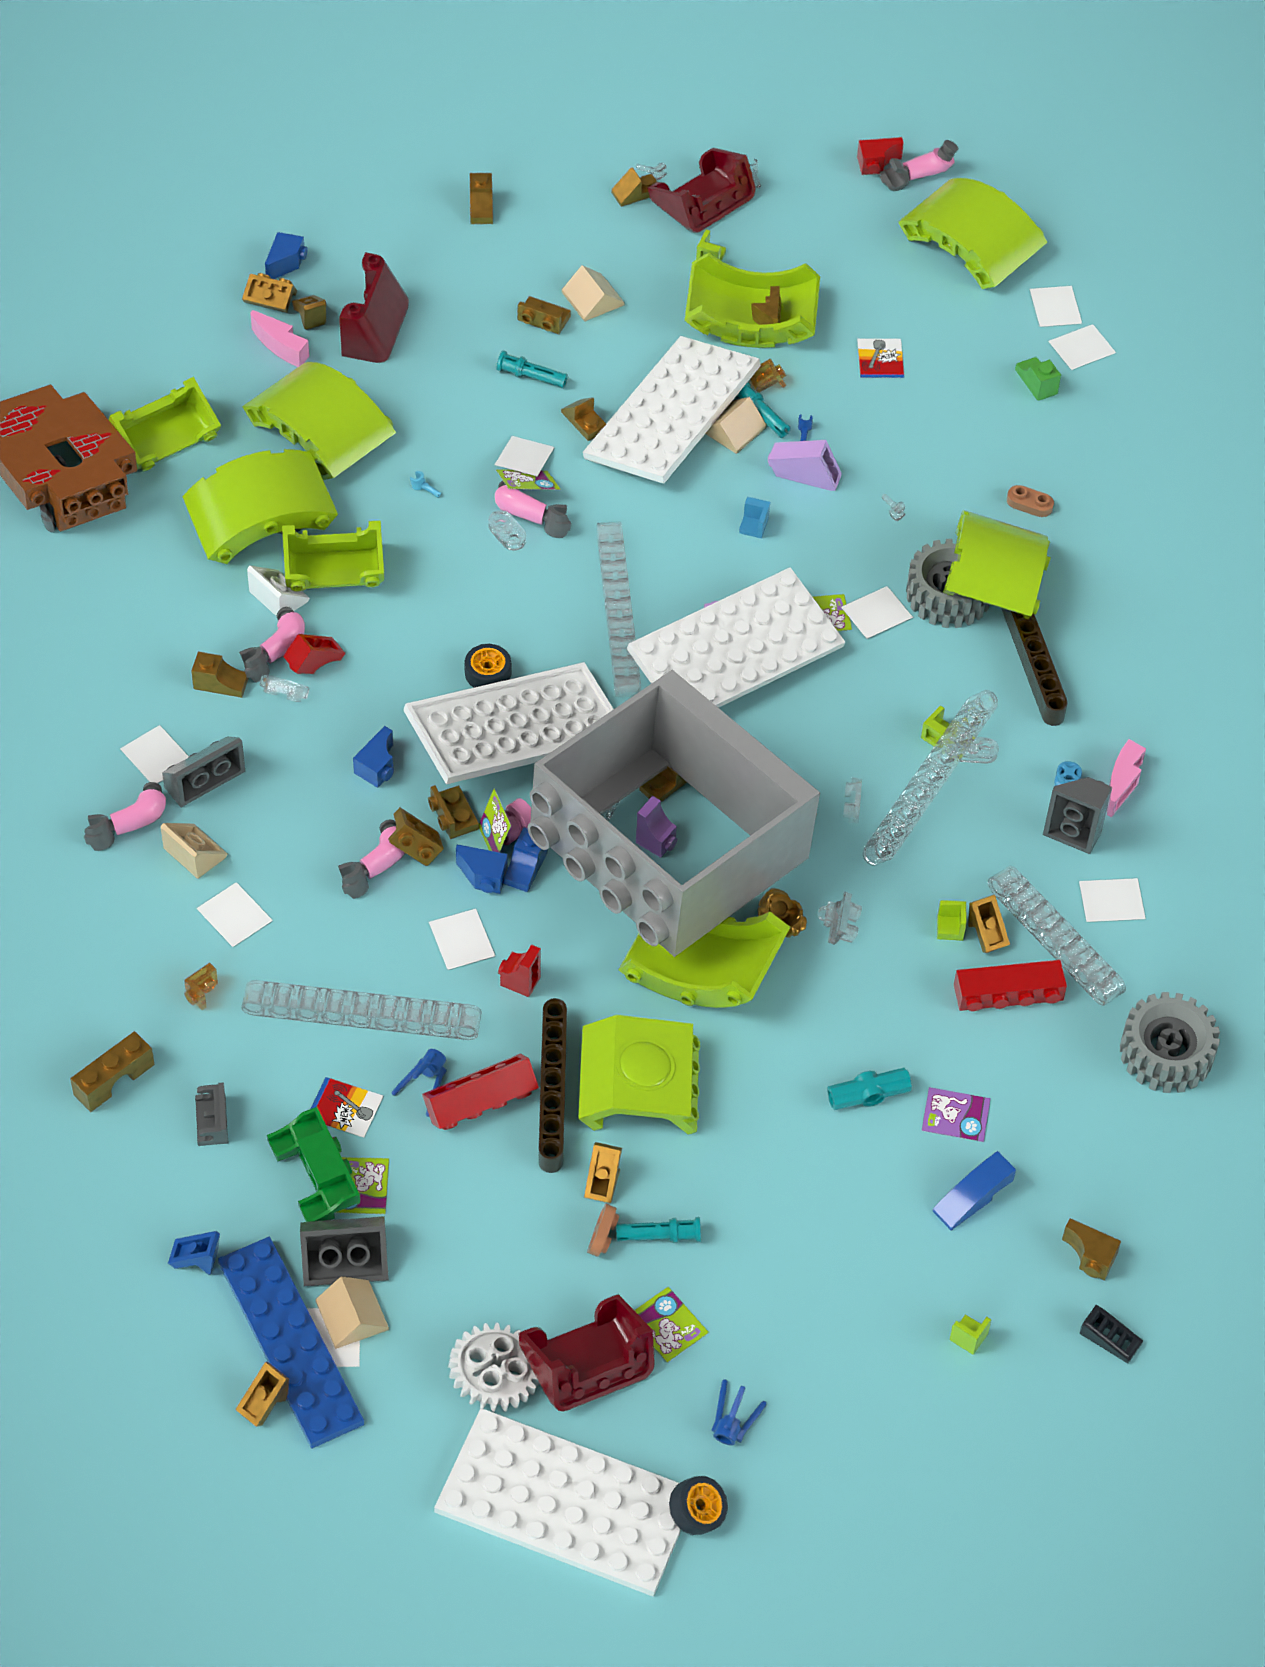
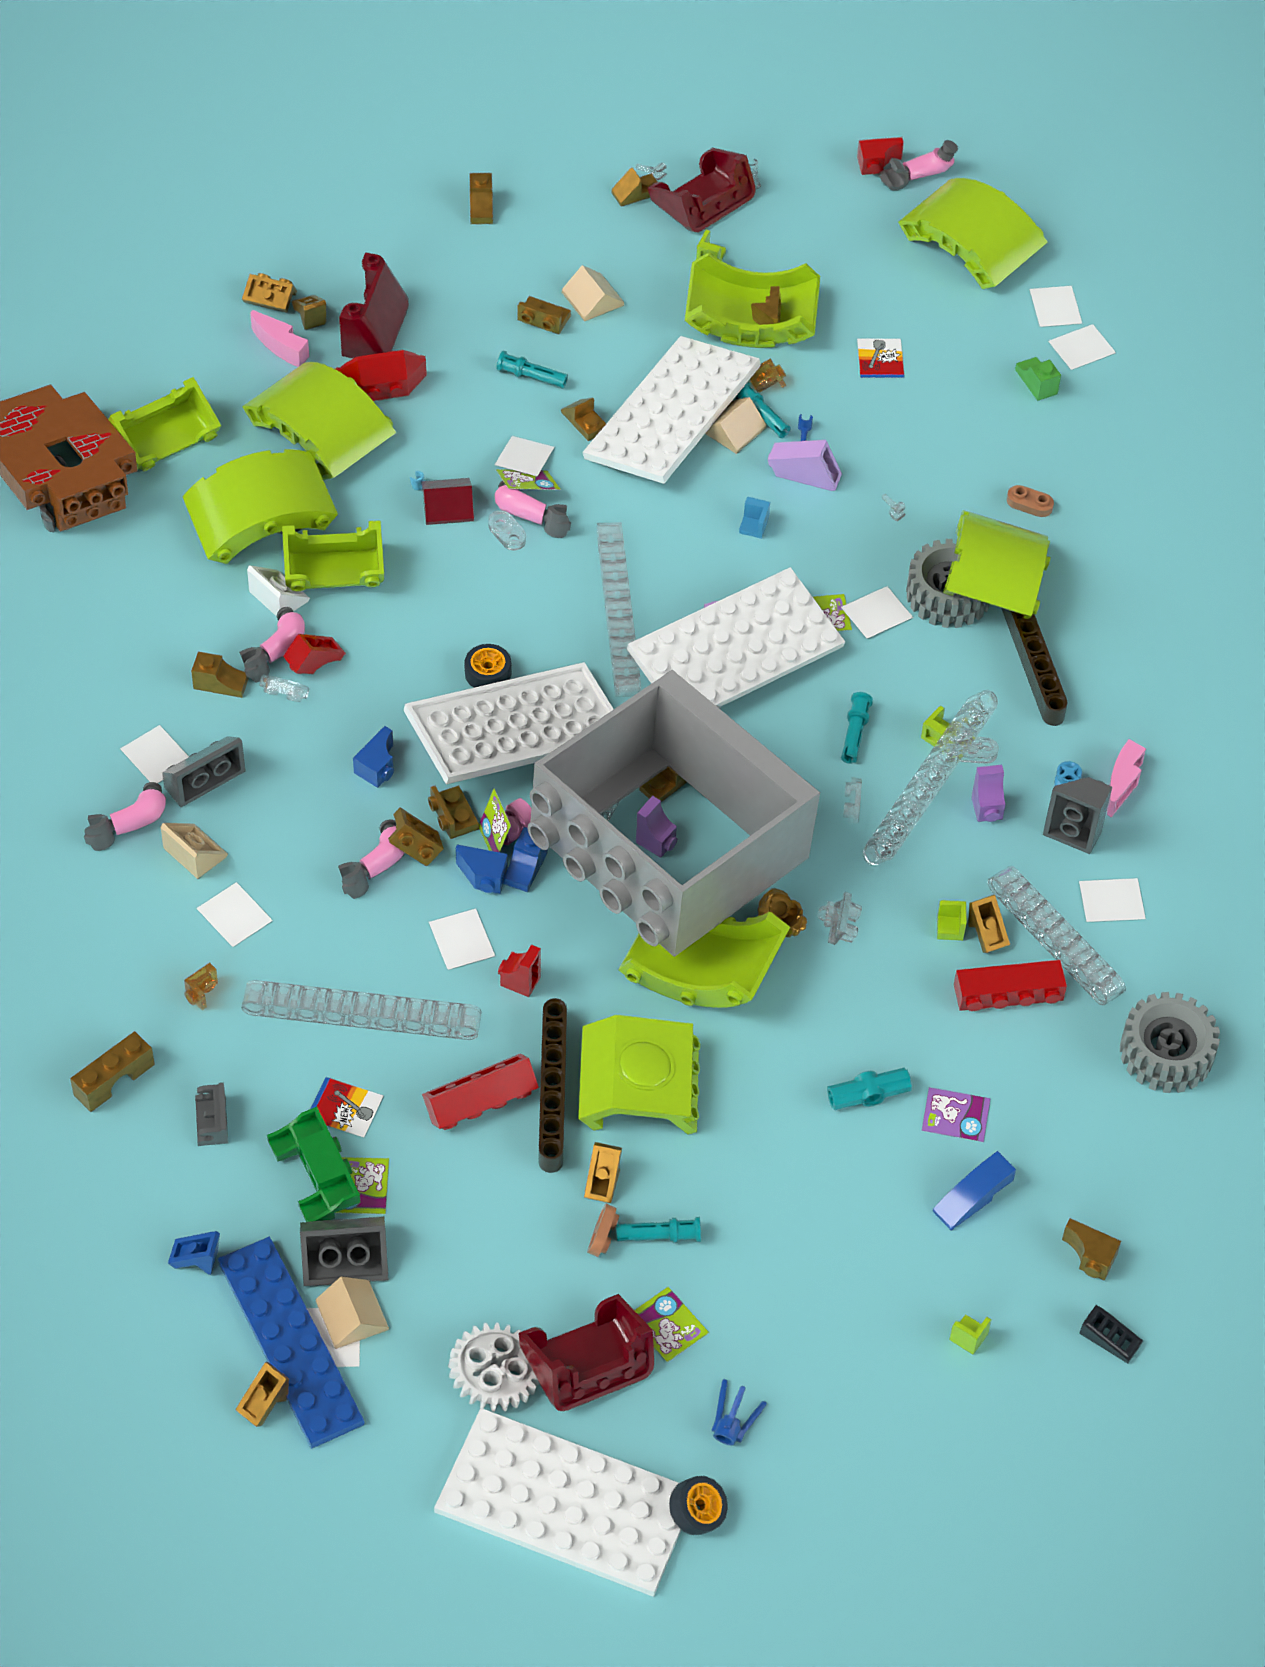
blue slope [265,232,307,279] -> none
blue plant [392,1049,447,1117] -> none
none -> red wedge [335,350,427,401]
none -> dark red slope [421,478,474,525]
none -> teal pin [841,692,873,764]
none -> medium lavender arch [971,764,1006,822]

